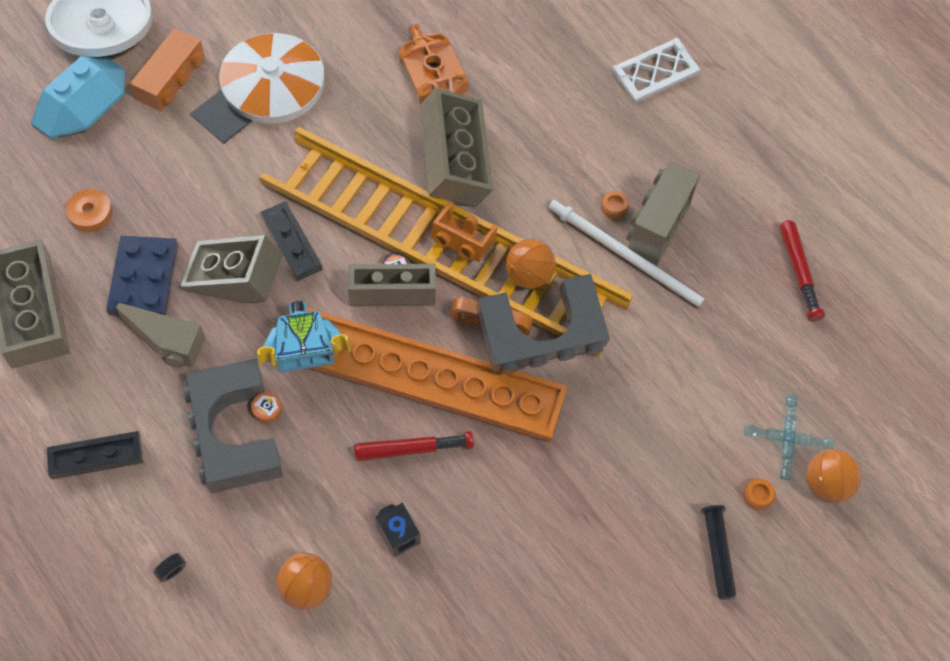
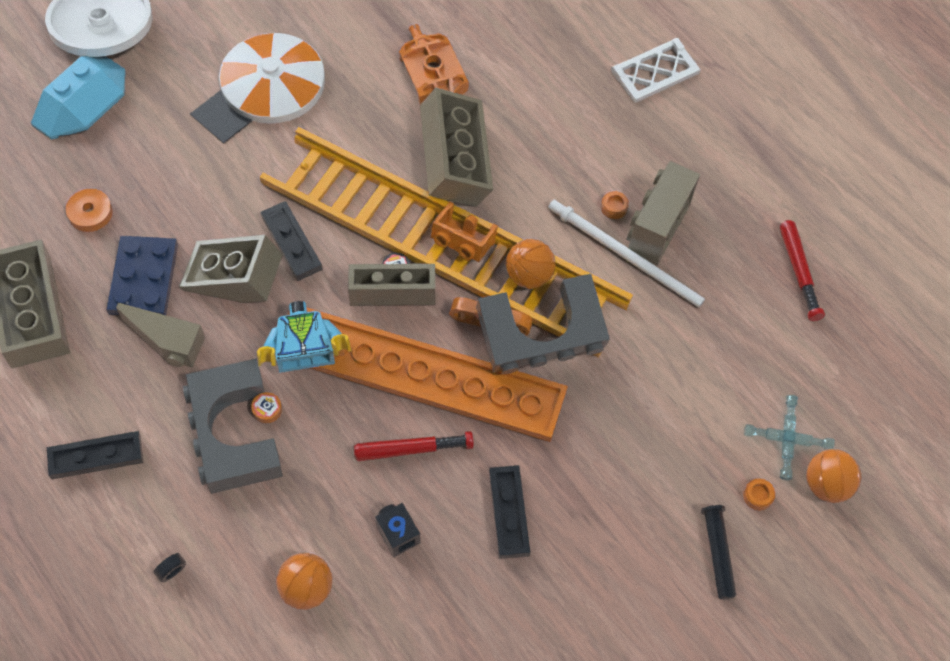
orange brick [130,28,205,112] -> none
none -> black plate [489,465,531,559]

